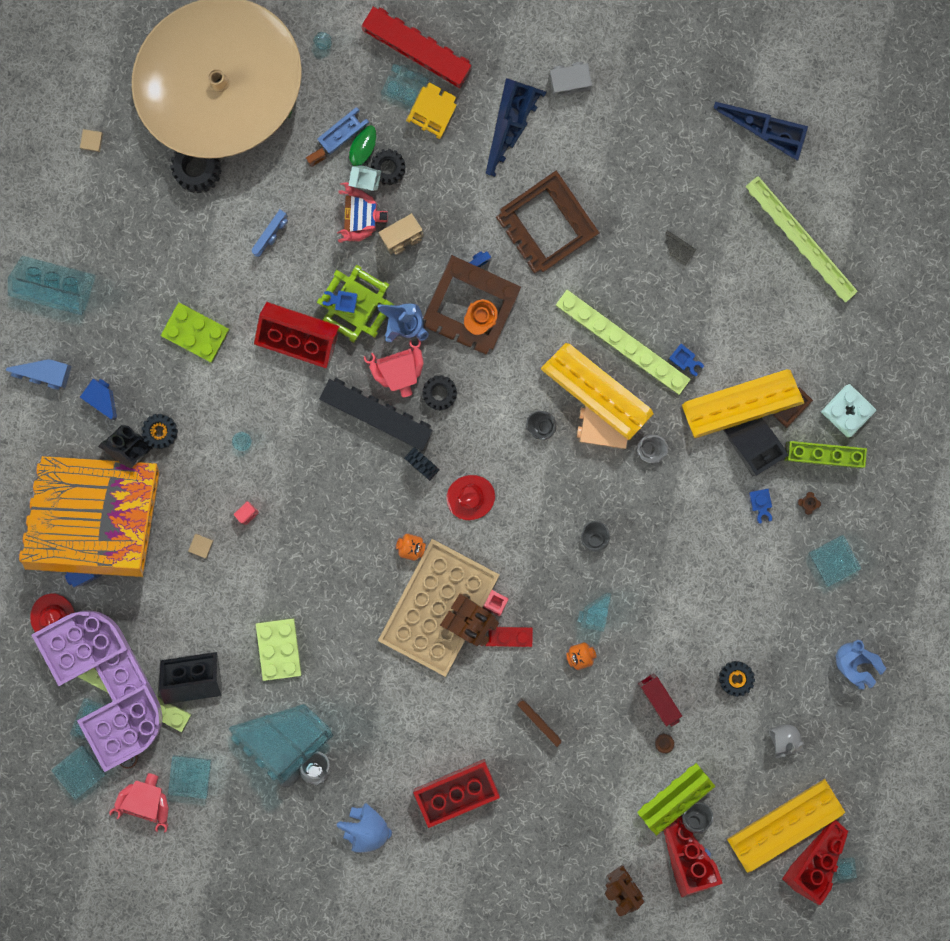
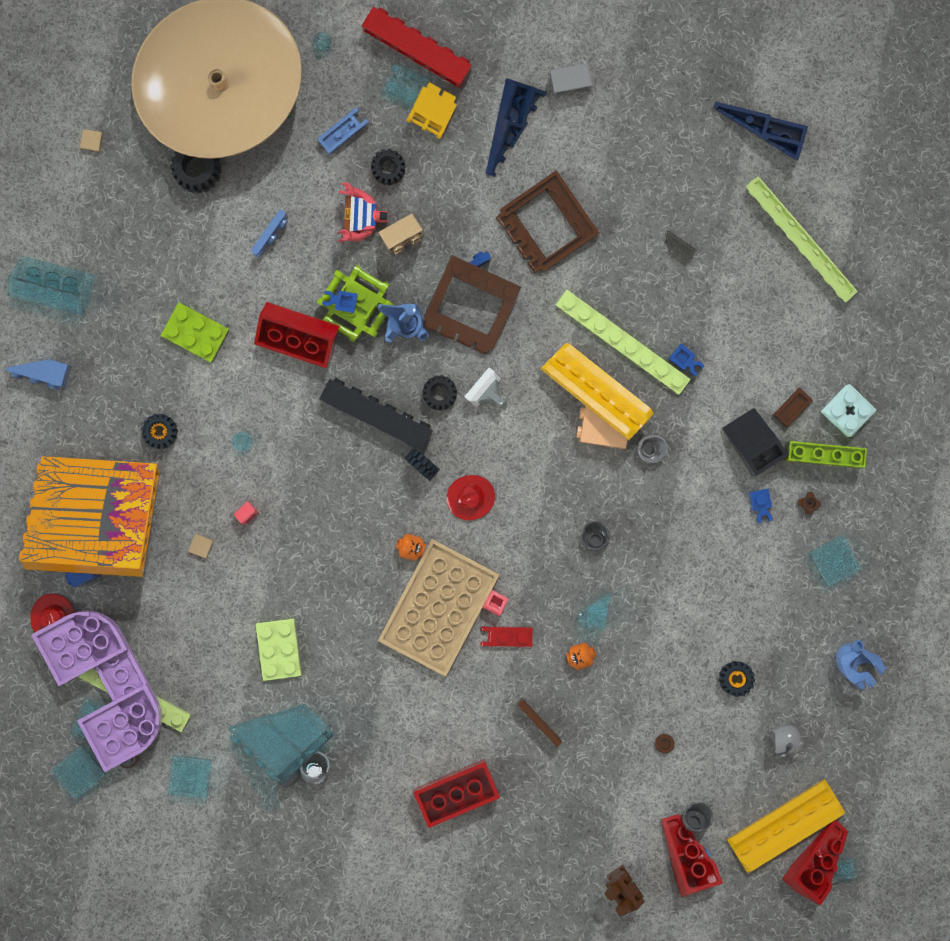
blue slope [80,378,117,420] -> none
black slope [98,425,152,468] -> none
coral torso [109,773,169,833] -> none
black slope [159,652,222,705] -> none
dark orange tile [306,148,327,167] -> none
medium blue piece [336,803,392,852] -> none
light aqua brick [348,165,381,191] -> none
green arm [349,125,376,166] -> none
coral torso [364,339,424,398] -> none
reddish brown hips [440,593,499,647] -> none
orange hat [464,299,497,335] -> none
dark grey hair [526,410,557,440] -> none
lime brick [637,763,716,836] -> none
dark red brick [638,673,682,727] -> none
yellow plate [682,369,804,439] -> none
none -> piece [464,368,508,410]

